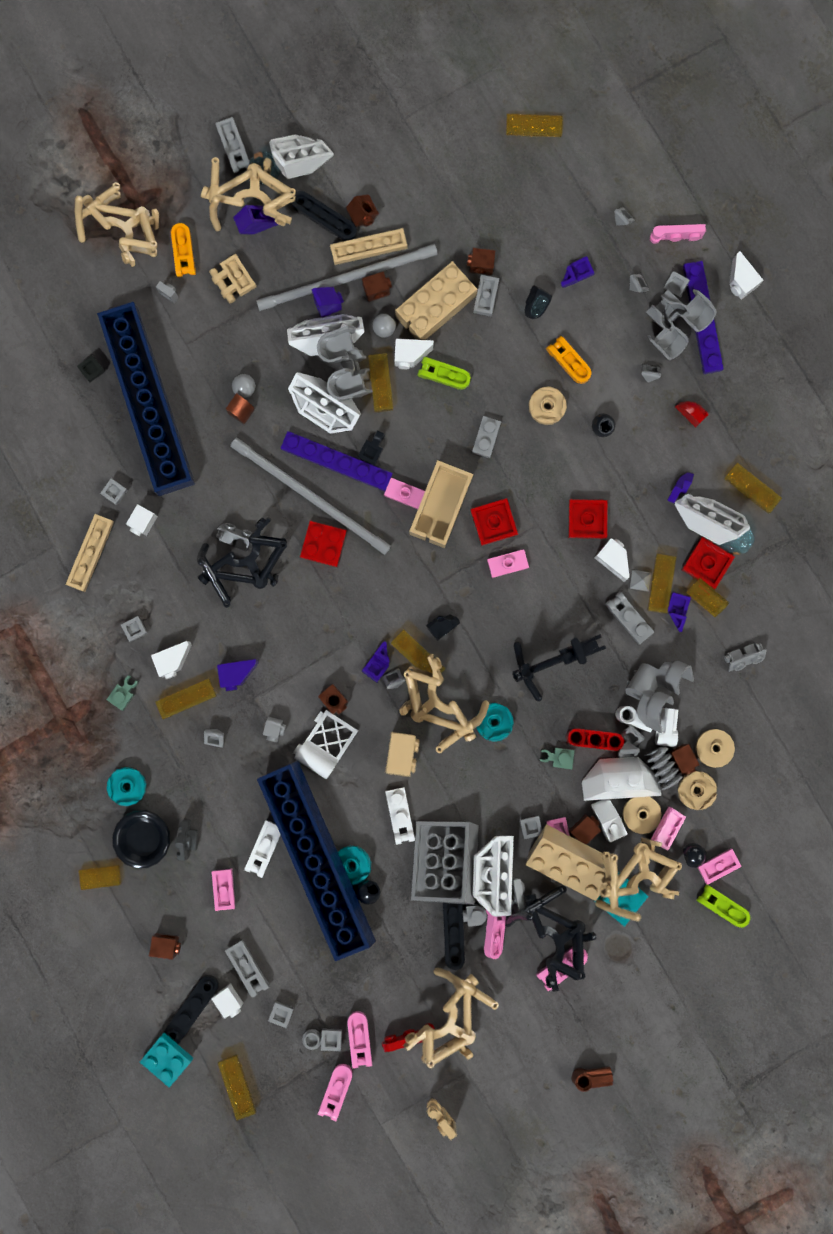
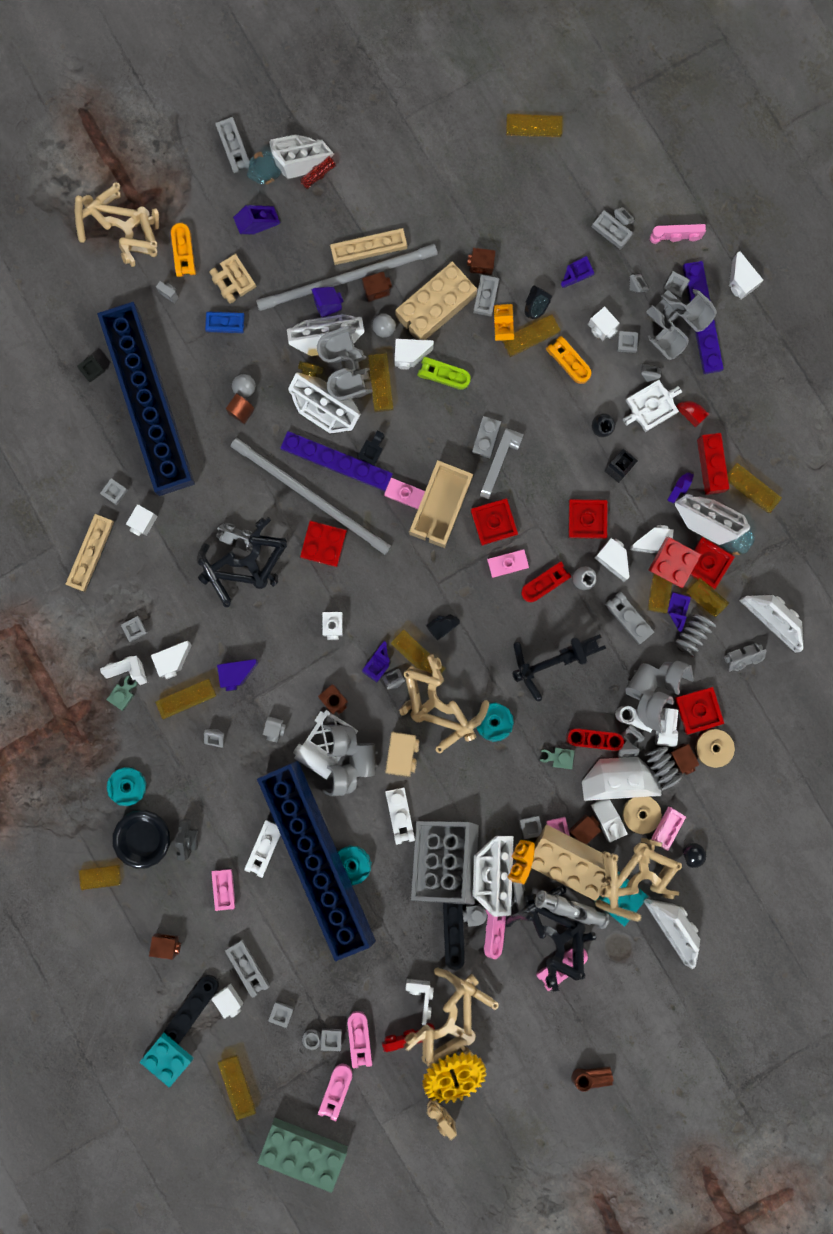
tan piece [201,157,296,231] -> none
black plate [291,191,357,241] -> none
copper brick [346,194,379,227] -> none
black piece [356,880,381,905] -> none
tan plate [529,387,567,425] -> none
light grey slope [629,570,651,592] -> none
tan plate [677,771,717,810] -> none
lime plate [696,884,750,928] -> none
bright pink plate [698,848,742,885] -> none
none -> white bracket [100,656,147,685]
none -> blue plate [205,312,245,333]
none -> sand green brick [257,1118,348,1193]
none -> clear yellow plate [298,361,324,377]
none -> clear red pin [300,156,336,189]
none -> white brick [322,612,343,640]
none -> light grey piece [323,725,378,796]
none -> white bracket [406,979,434,1025]
none -> yellow gear [422,1052,487,1104]
none -> light grey beam [480,428,524,499]
none -> light orange slope [494,304,514,341]
none -> clear yellow plate [502,314,561,358]
none -> light orange slope [507,840,535,884]
none -> red plate [521,561,572,603]
none -> light grey piece [535,890,609,929]
none -> light grey piece [573,566,597,591]
none -> white brick [588,307,620,341]
none -> light grey plate [592,210,633,250]
none -> black slope [605,449,638,483]
none -> light grey plate [617,331,638,353]
none -> white plate [623,380,682,432]
none -> white slope [630,525,674,554]
none -> white wedge [644,899,700,969]
none -> plate [648,536,701,589]
none -> light grey piece [675,614,716,658]
none -> red plate [675,687,724,735]
none -> red brick [697,433,729,495]
none -> white wedge [739,595,803,653]

